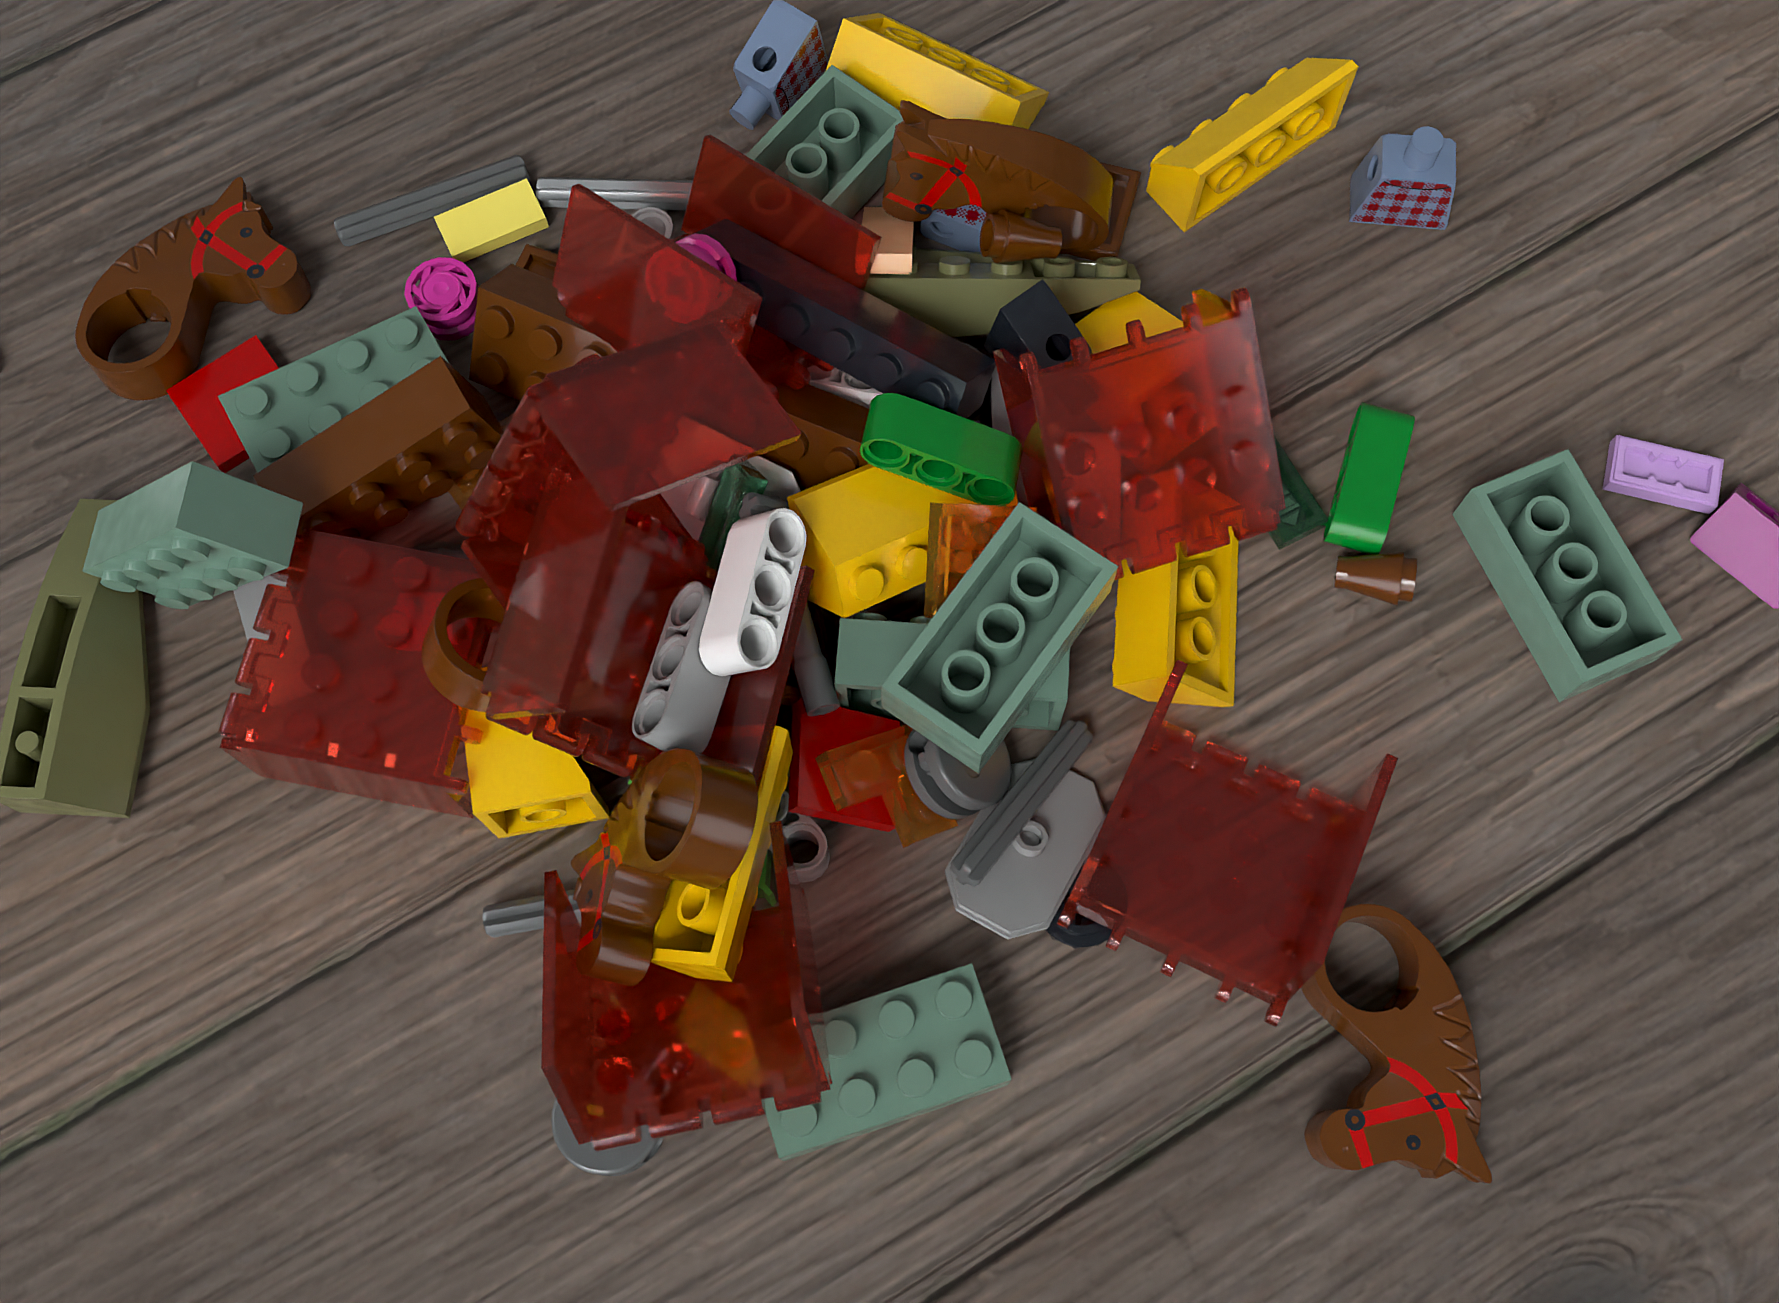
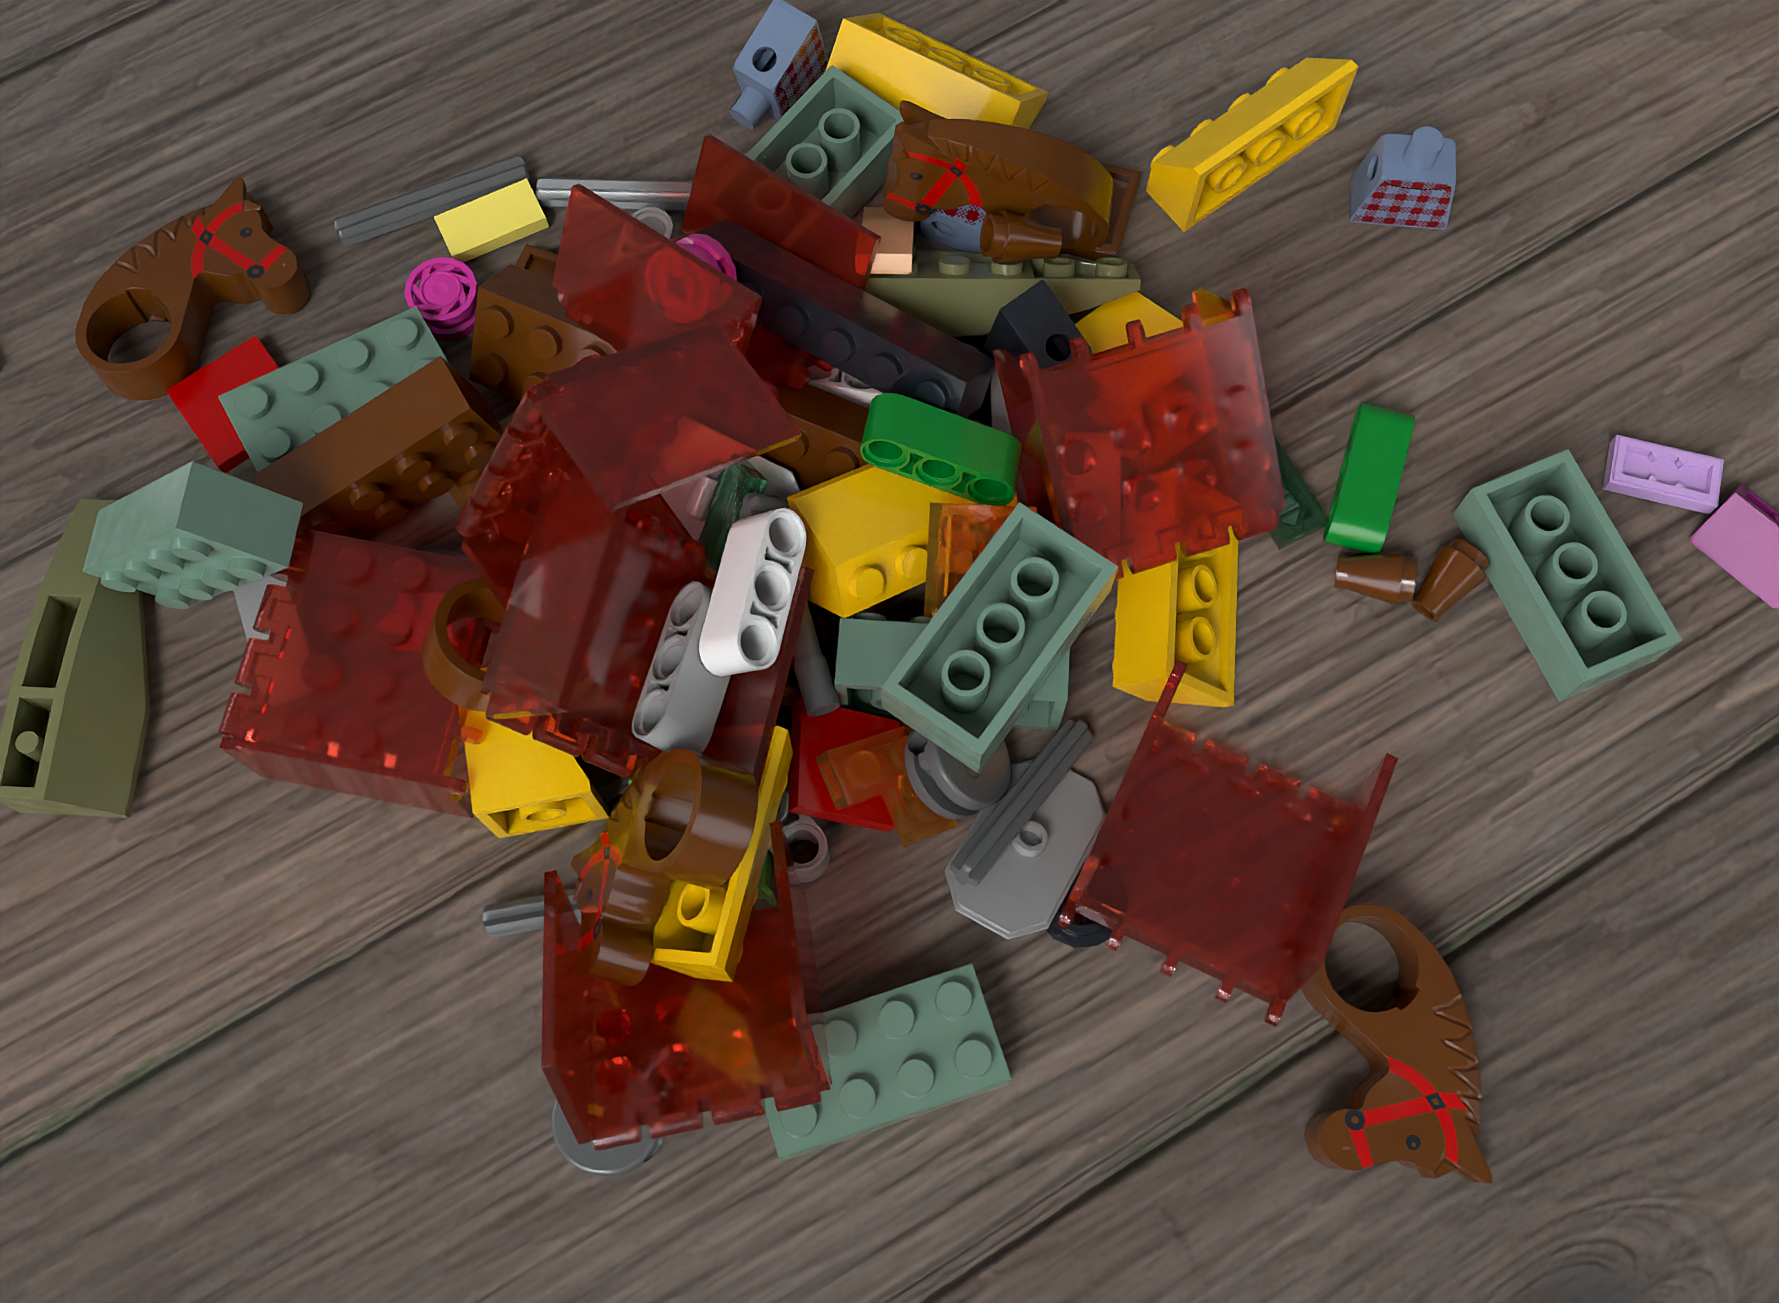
none -> reddish brown cone [1411,539,1490,622]

